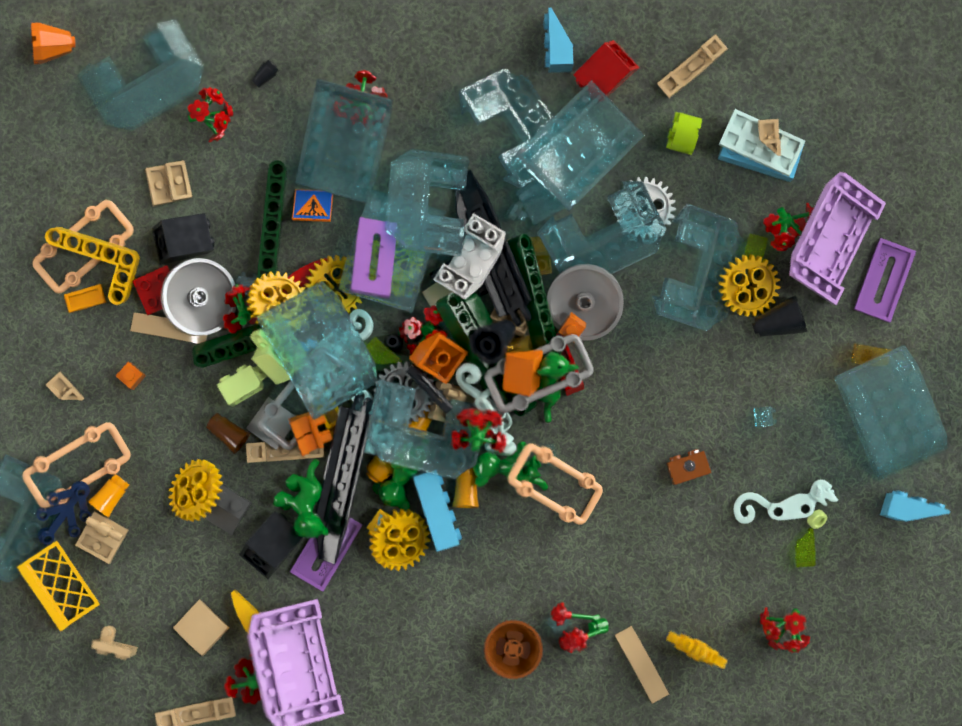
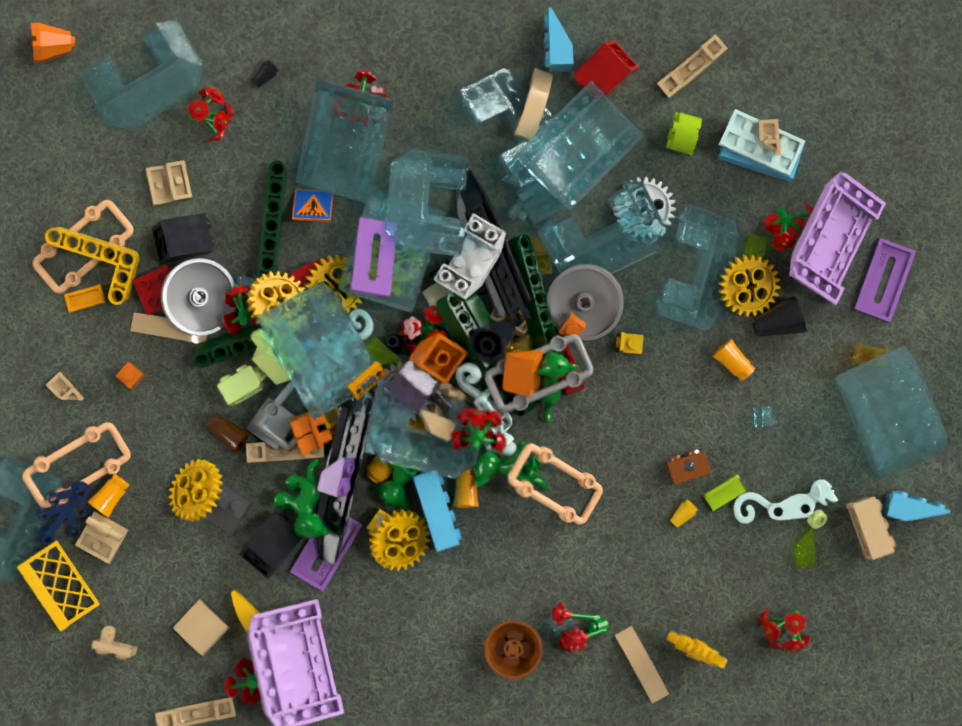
none -> slope [317,458,355,497]
none -> light orange tile [347,361,386,400]
none -> clear purple slope [385,360,440,414]
none -> tan slope [419,409,456,442]
none -> tan slope [514,68,553,142]
none -> yellow bracket [616,332,644,355]
none -> yellow cone [670,499,698,528]
none -> lime panel [703,475,746,511]
none -> light orange plant [712,338,755,381]
none -> tan brick [846,496,895,560]

